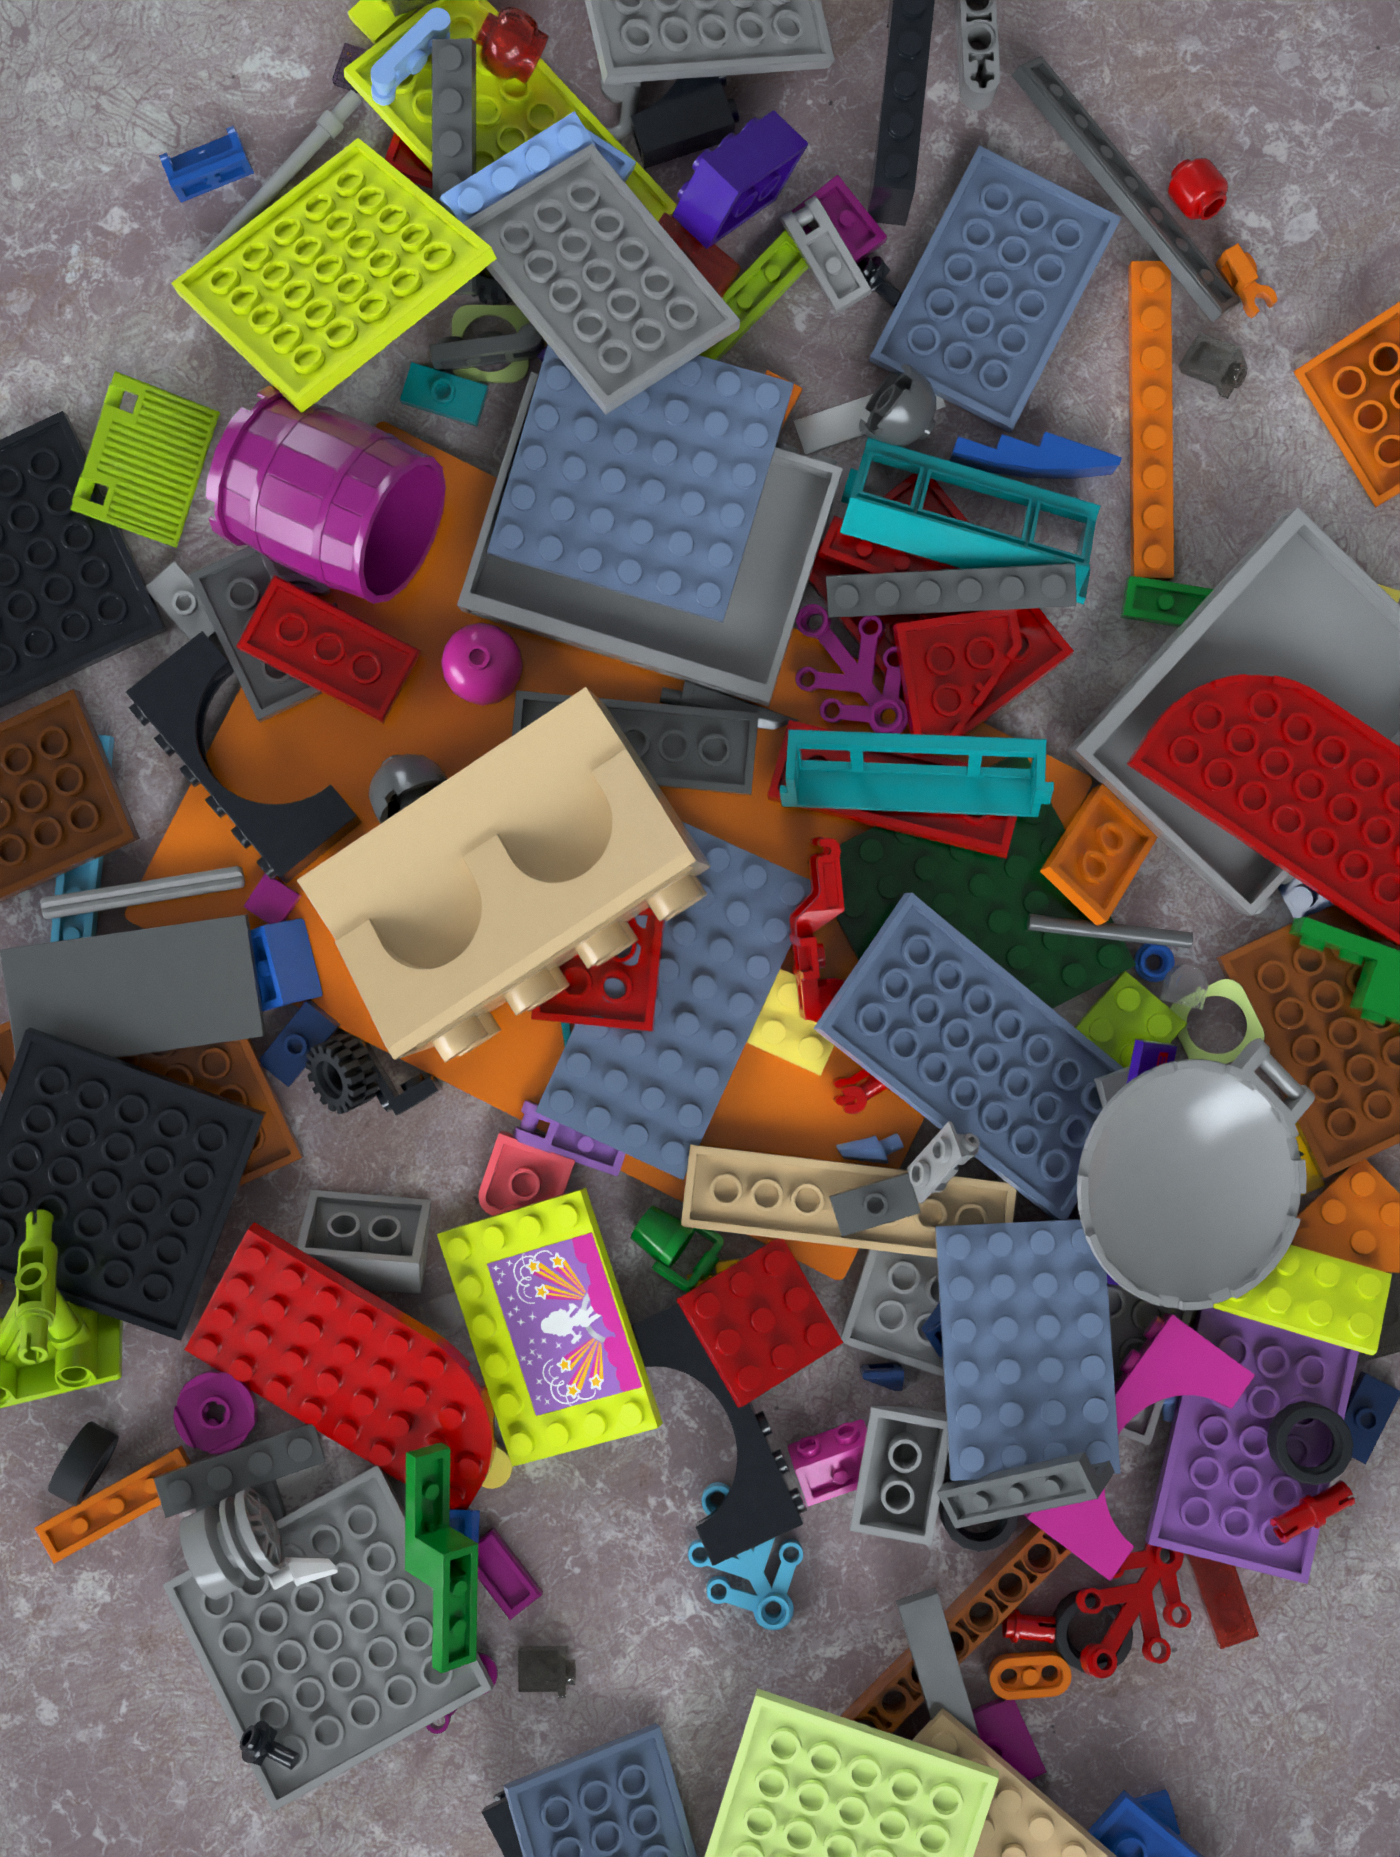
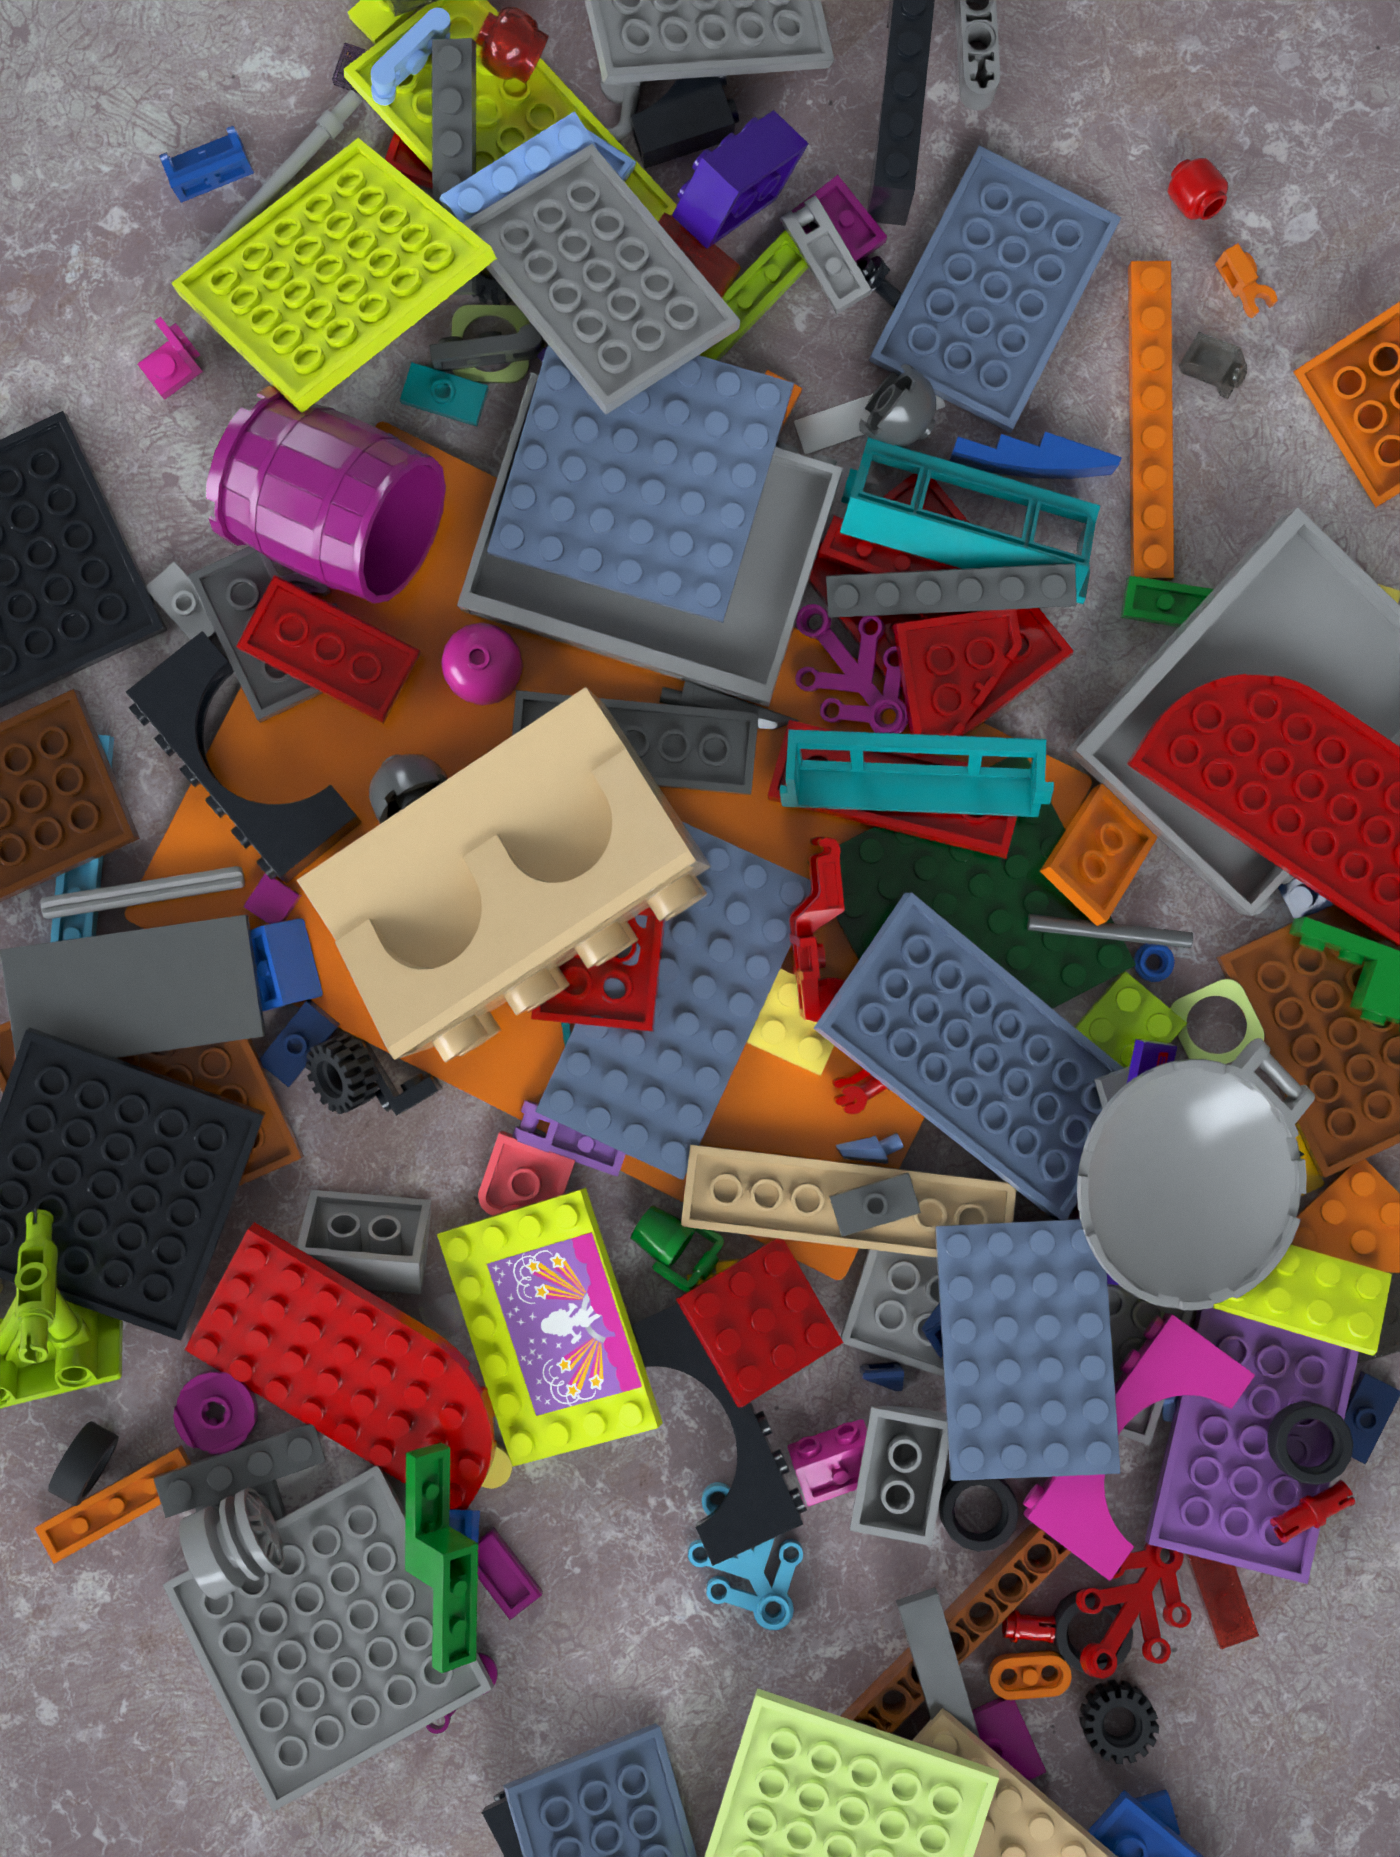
lime window [70,371,220,548] -> none
black plate [239,1721,300,1770] -> none
white bar [268,1557,338,1590] -> none
clear smoke bracket [518,1646,576,1699] -> none
light grey hinge [907,1121,980,1203] -> none
dark grey fence [937,1452,1115,1529] -> none
dark grey tile [1011,56,1241,322] -> none
clear tile [1160,964,1208,1010] -> none
none -> dark pink bracket [137,316,203,400]
none -> black tyre [1079,1679,1159,1765]

